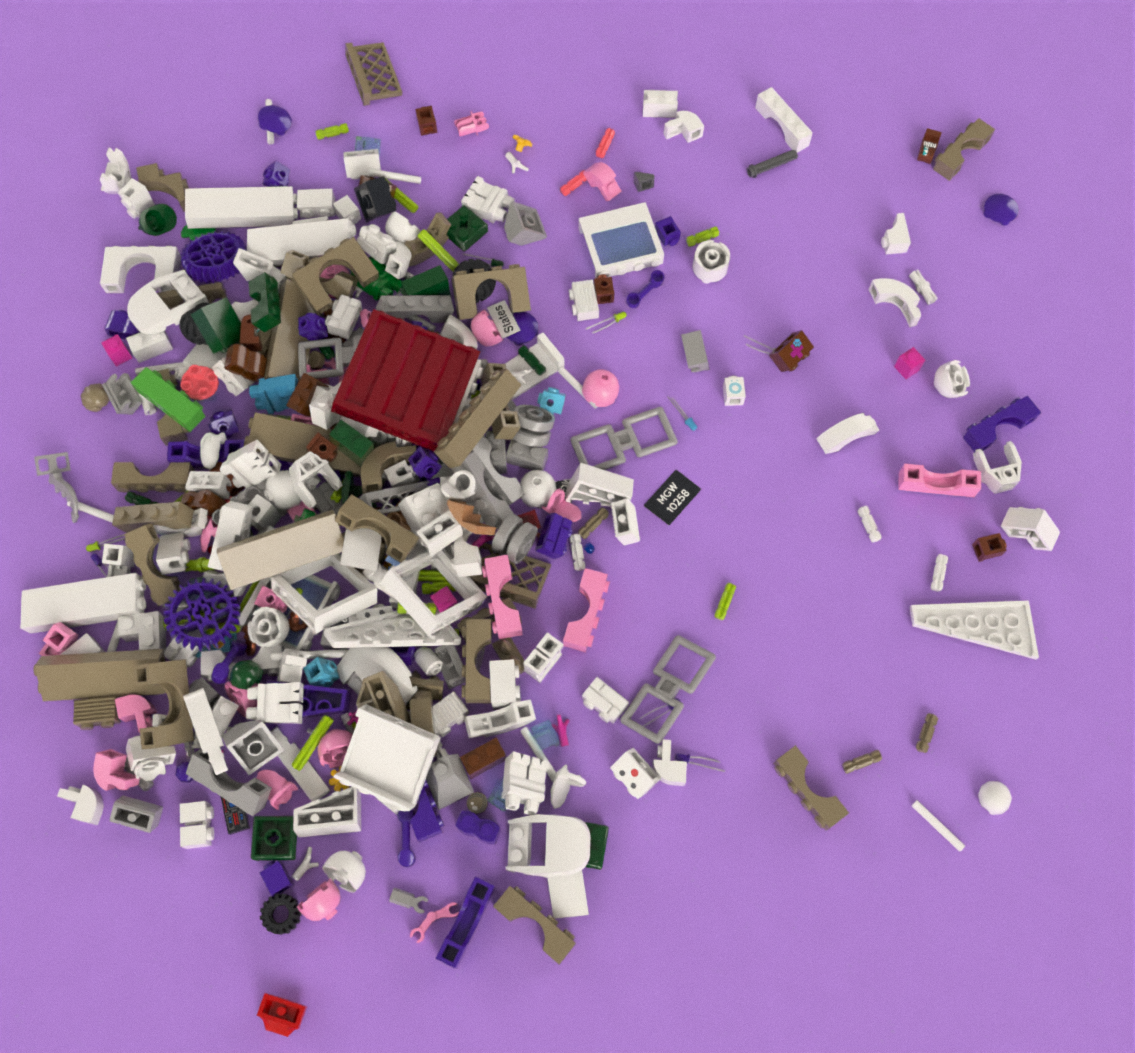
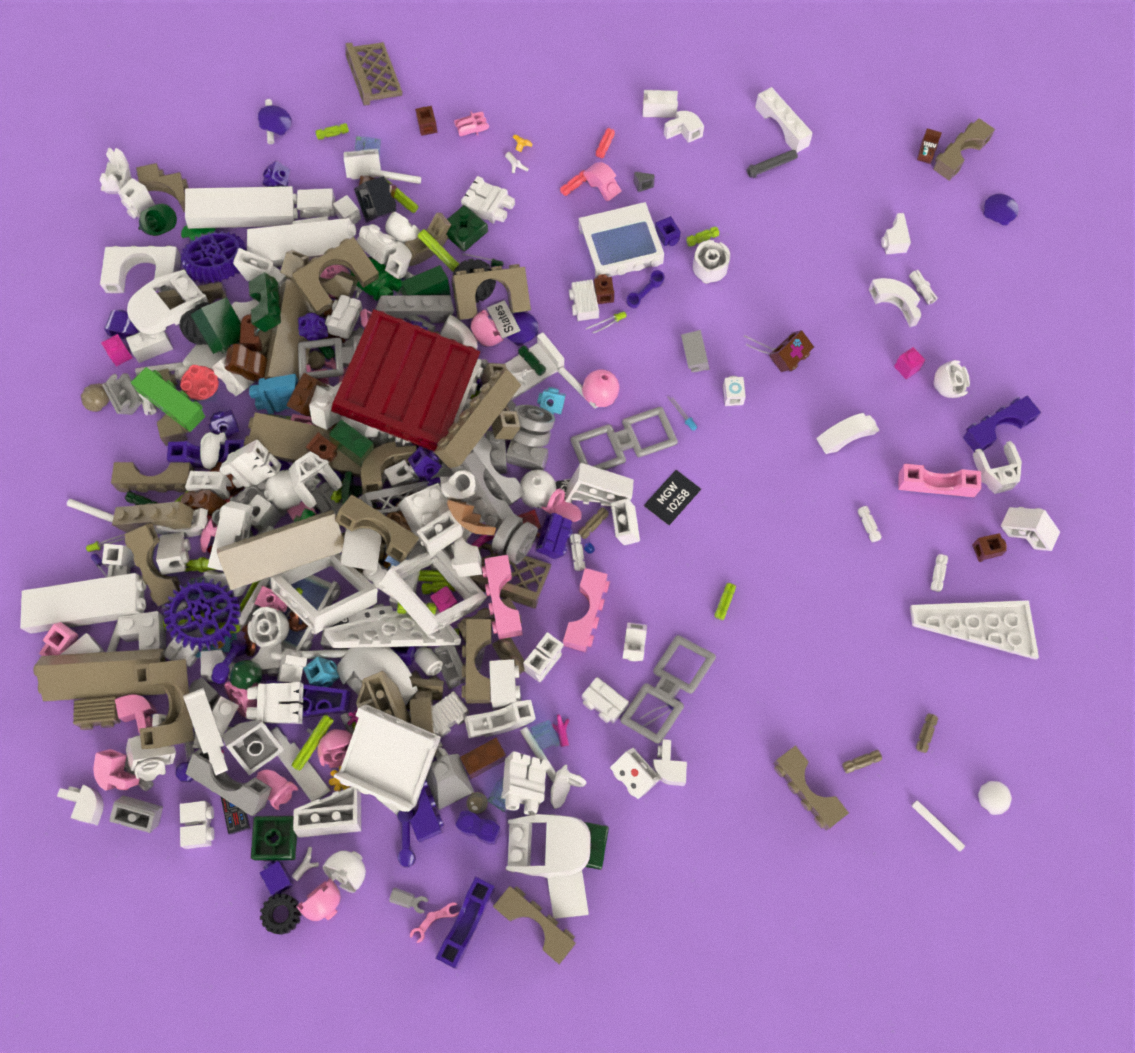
light grey piece [34,452,79,523] -> none
red slope [256,993,307,1037] -> none
light grey slope [504,201,547,246] -> none
piece [675,753,725,772] -> none
none -> white brick [623,622,647,661]

